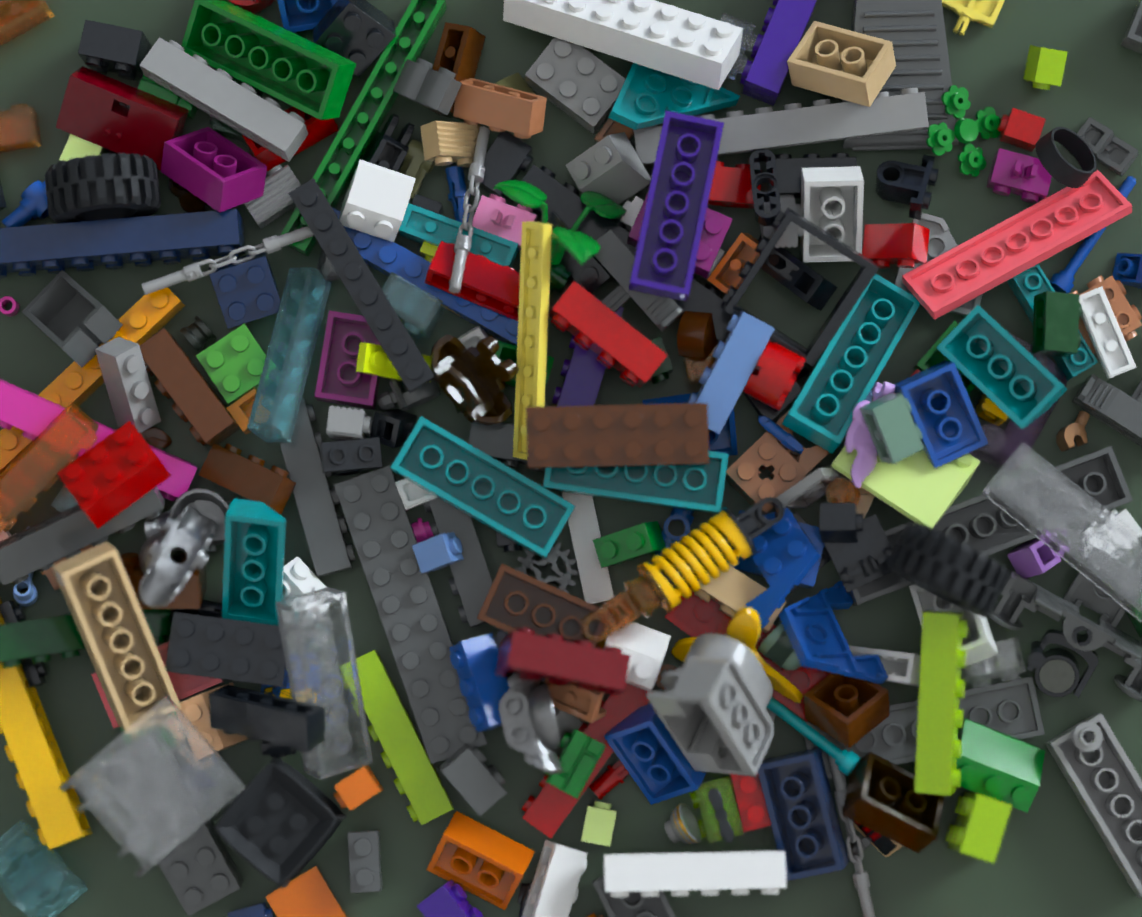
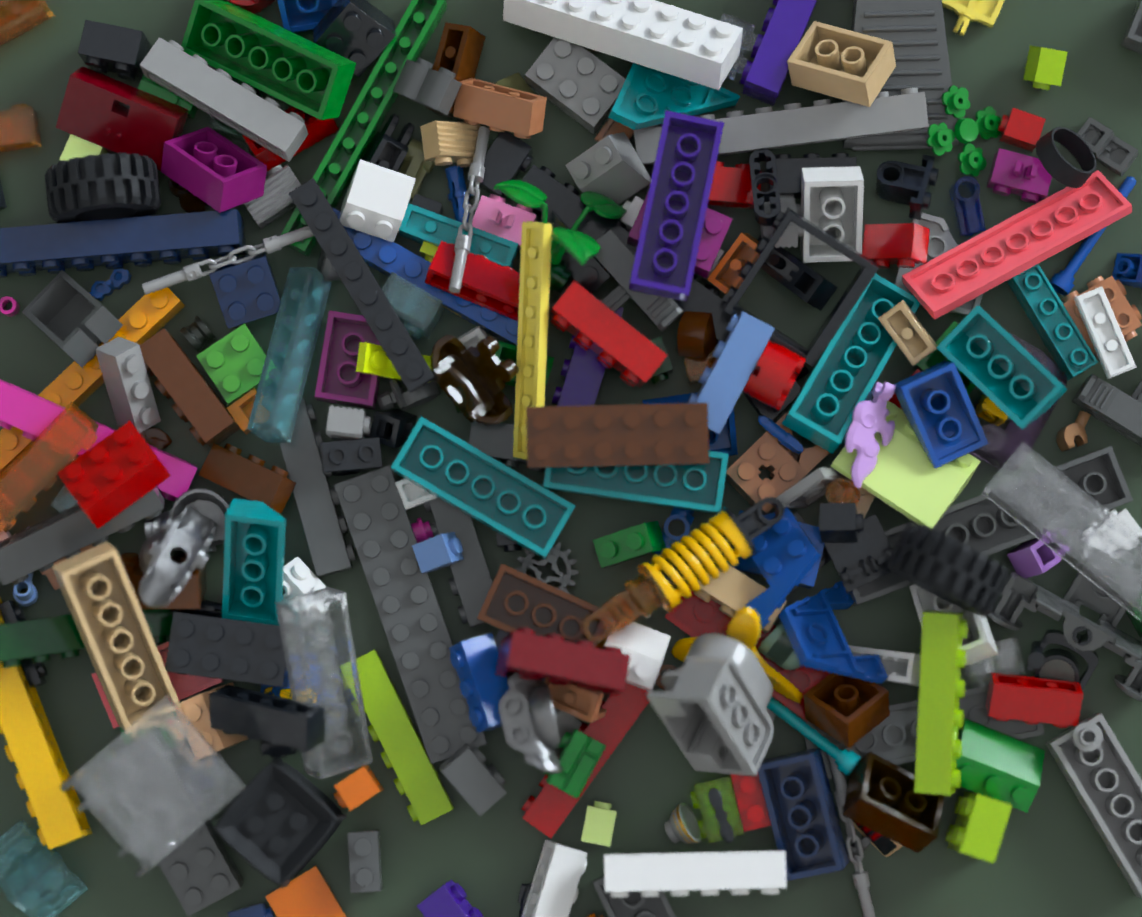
blue pin [1,180,49,228] -> none
orange slope [426,811,535,910] -> none
white tile [561,491,614,604] -> none
red axle [589,760,629,800] -> none
blue slope [604,704,707,805] -> none
sand green brick [860,393,924,464] -> none
dark green brick [1032,291,1082,357] -> none
none -> blue piece [90,269,132,300]
none -> tan slope [878,300,937,366]
none -> clear blue piece [949,176,986,236]
none -> red brick [986,672,1083,728]

